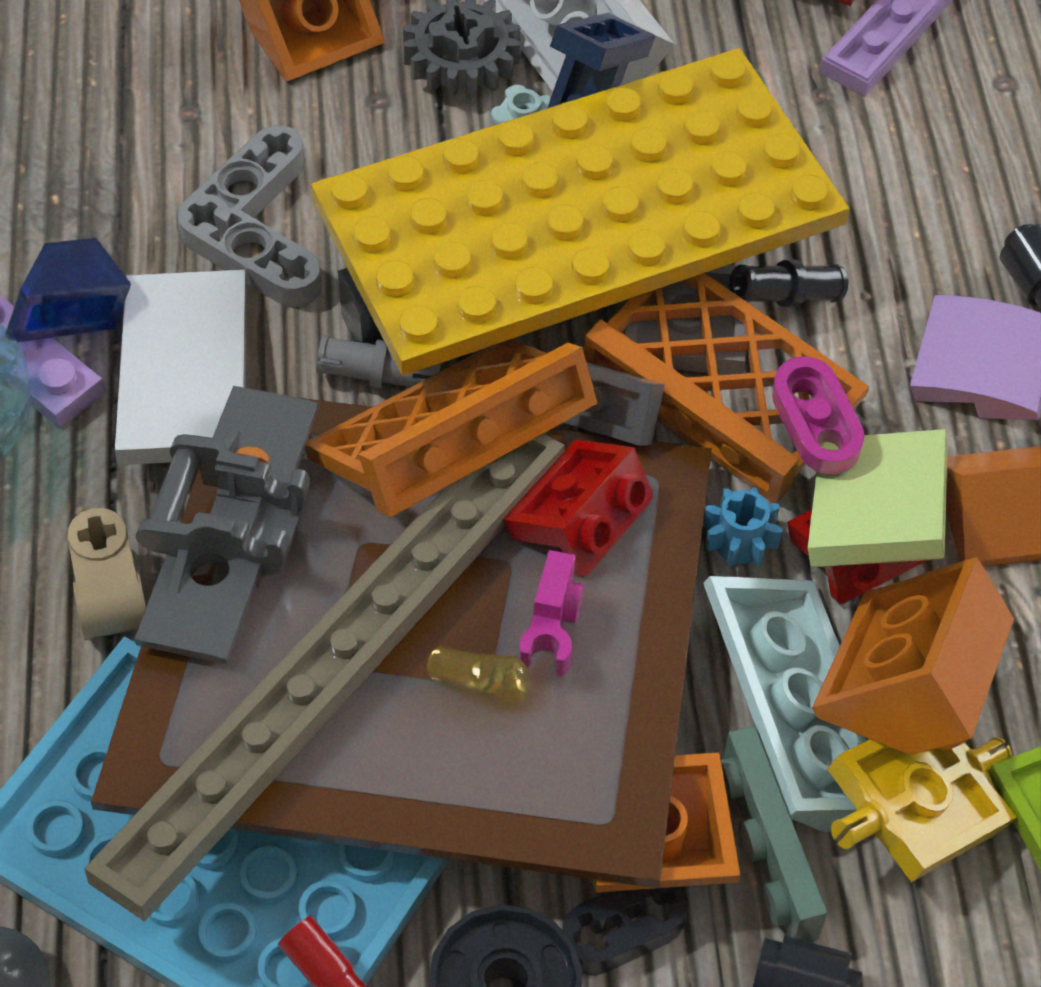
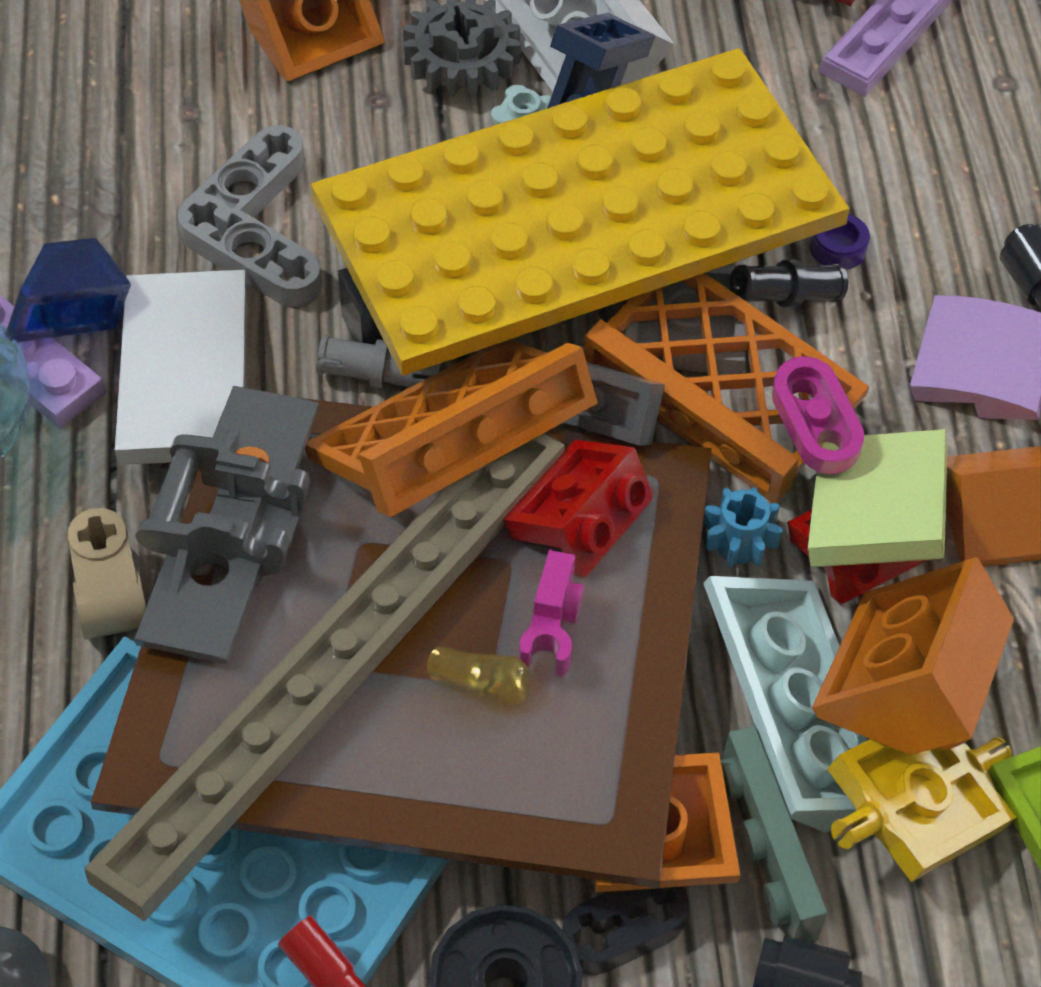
none -> dark purple tile [810,214,870,270]

